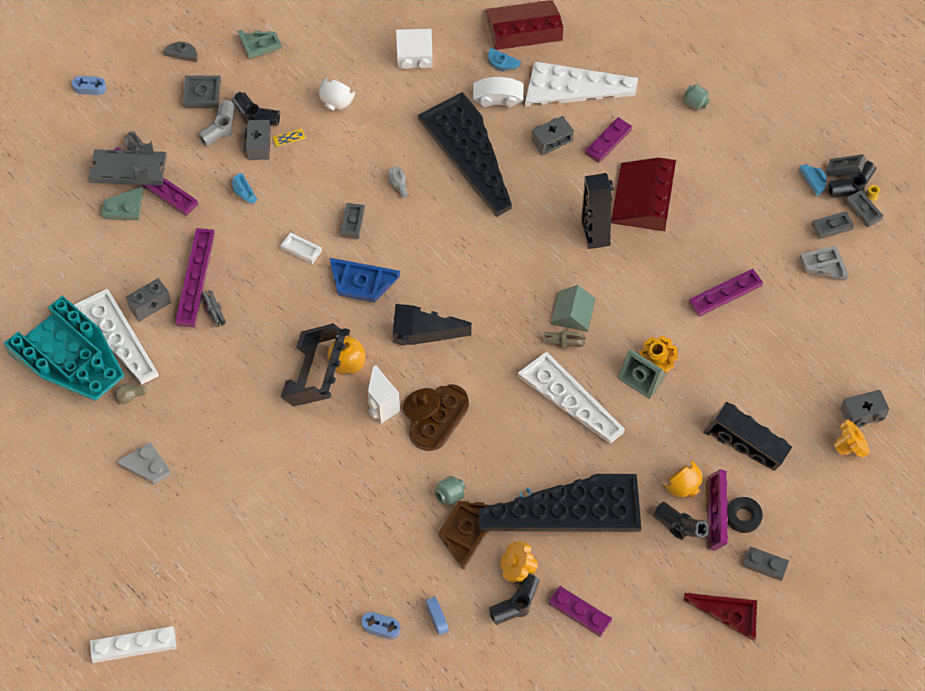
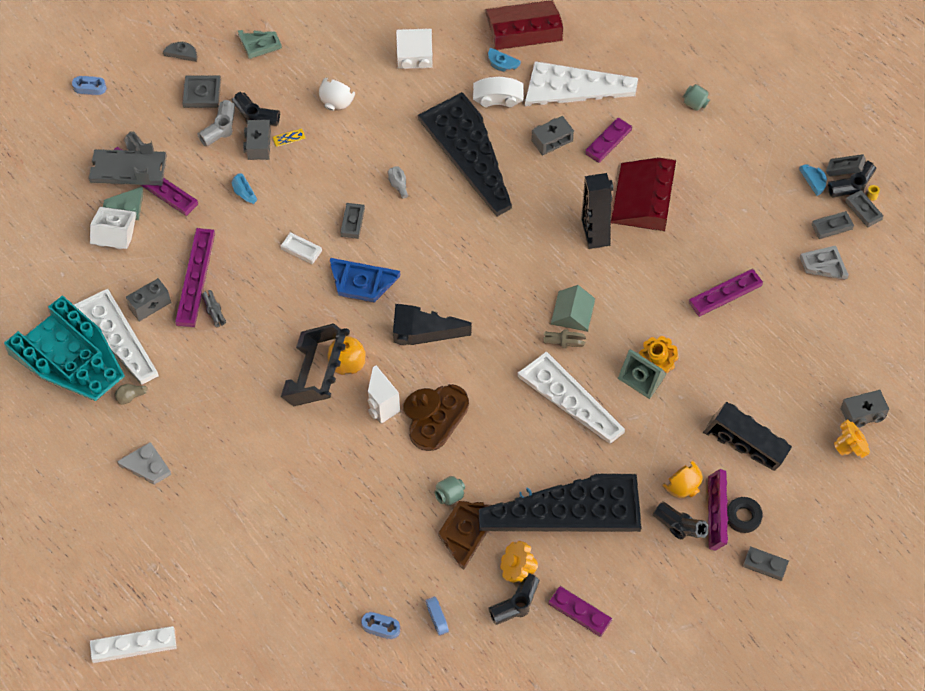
dark red wing [684,593,757,641] -> none
none -> white slope [90,207,136,249]

